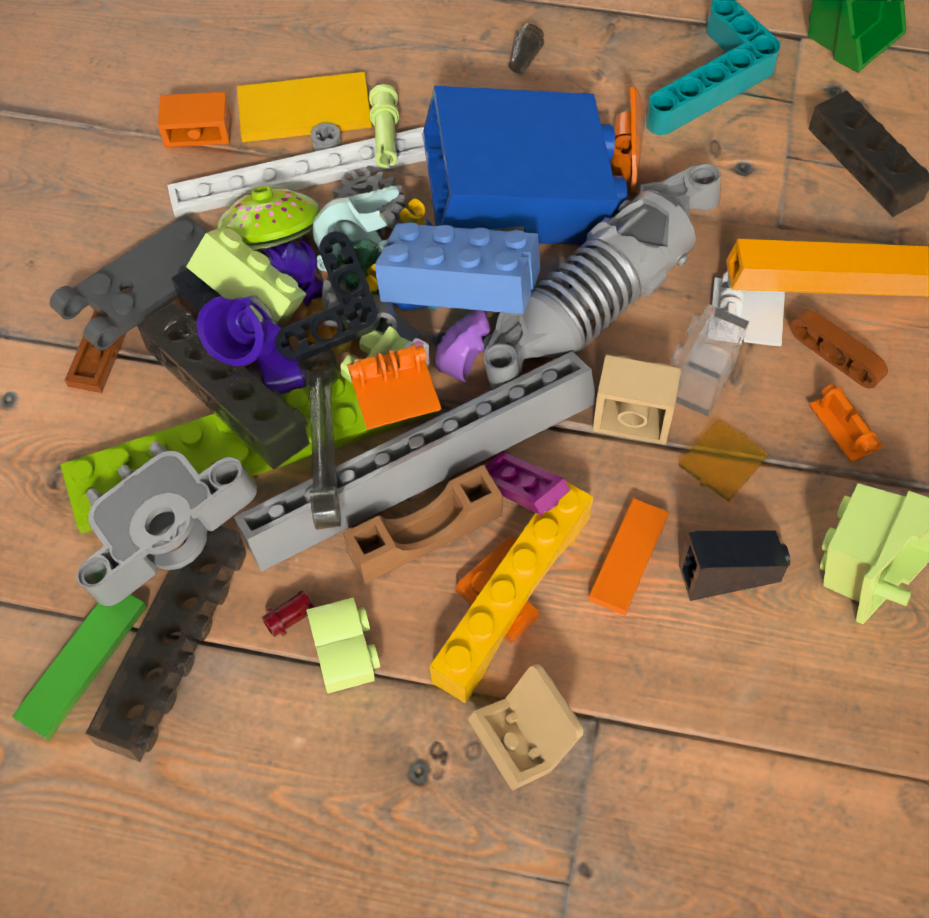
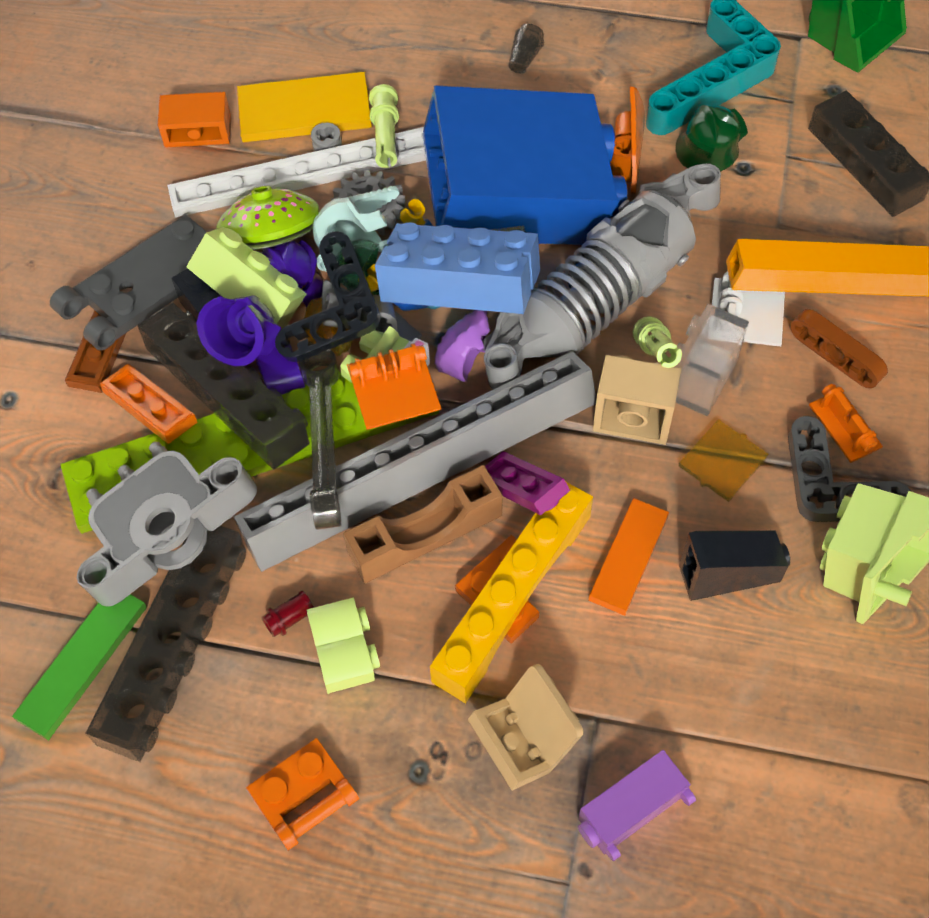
none -> orange tile [100,363,198,444]
none -> orange plate [246,738,359,851]
none -> medium lavender brick [578,750,696,861]
none -> yellowish green pin [632,316,682,368]
none -> dark green helmet [675,105,748,172]
none -> dark grey beam [788,416,912,522]

